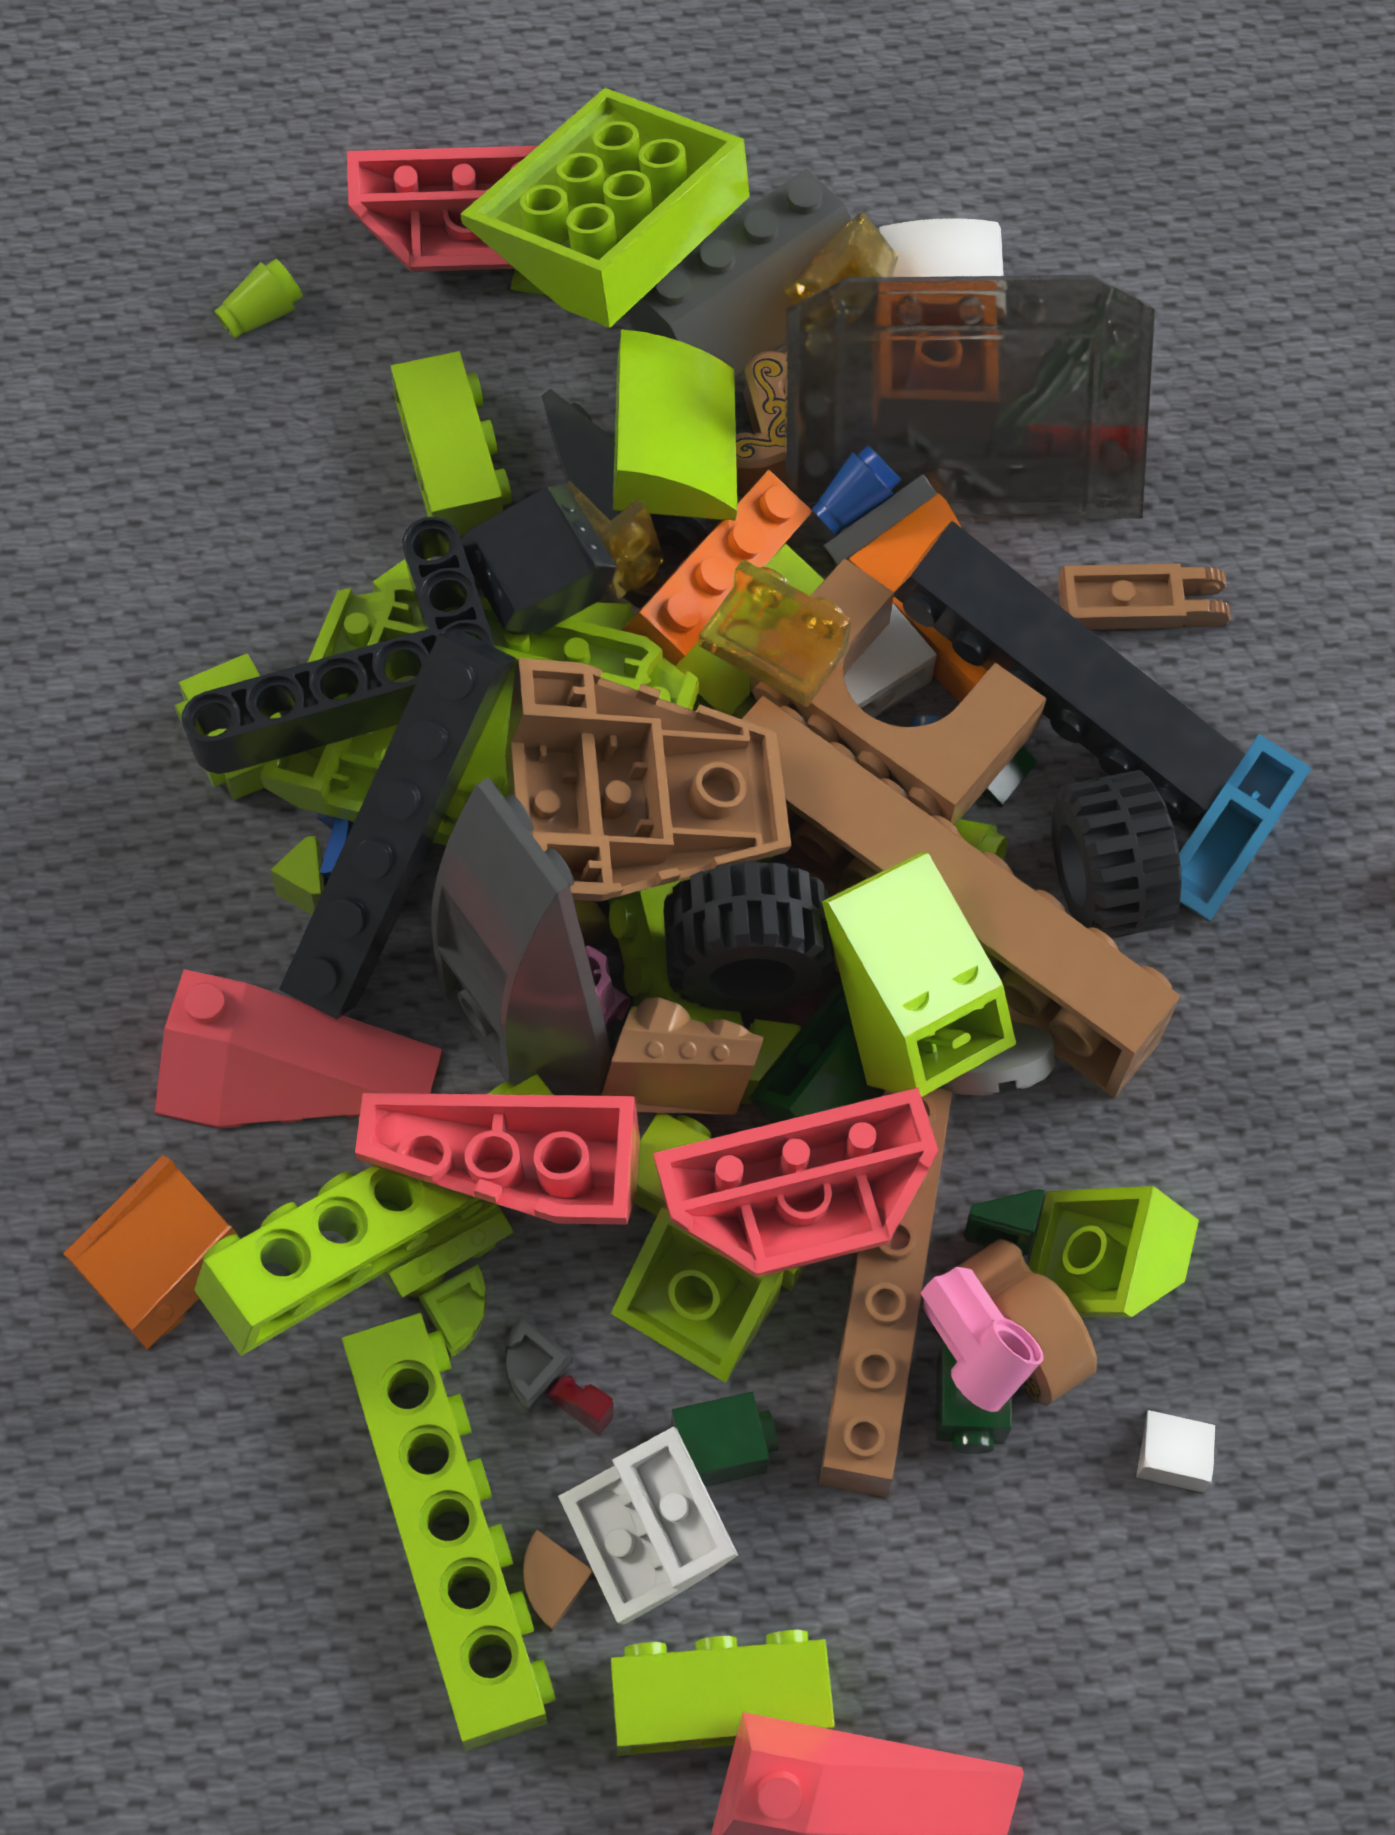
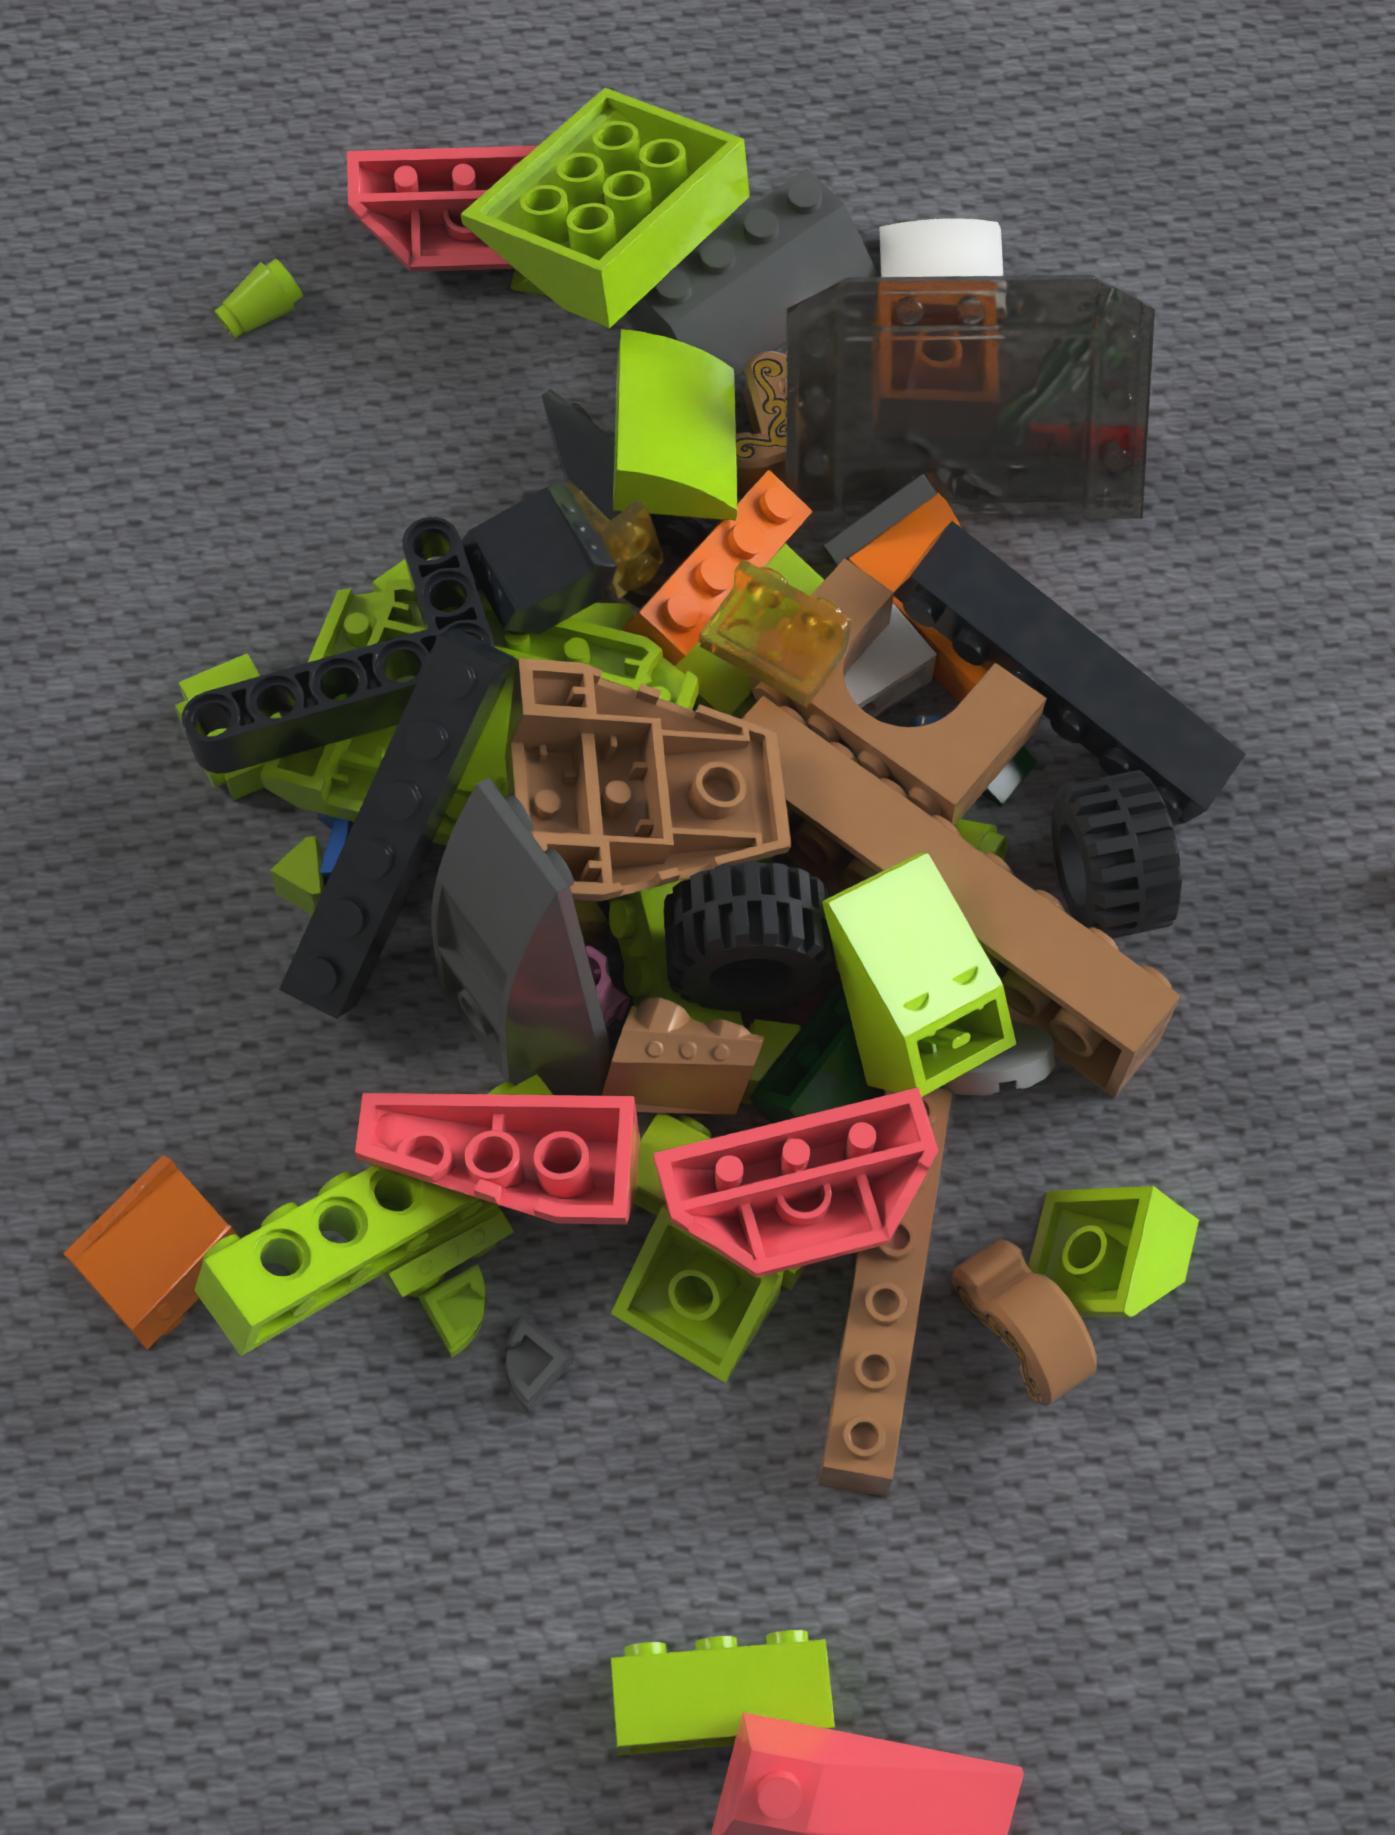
coral wedge [155,969,443,1129] -> none
lime brick [342,1312,556,1752] -> none
lime brick [390,351,512,536] -> none
medium nougat tile [523,1530,594,1632] -> none
dark red tile [545,1375,614,1436] -> none
white slope [558,1427,738,1625] -> none
dark green brick [671,1391,778,1487] -> none
clear yellow slope [784,212,899,334] -> none
blue cone [811,445,902,535] -> none
bright pink piece [920,1267,1043,1412] -> none
dark green brick [936,1344,1012,1454] -> none
dark green slope [963,1189,1045,1257] -> none
medium nougat hinge [1058,563,1231,630] -> none
white slope [1136,1410,1215,1493] -> none
dark azure slope [1179,734,1312,922] -> none

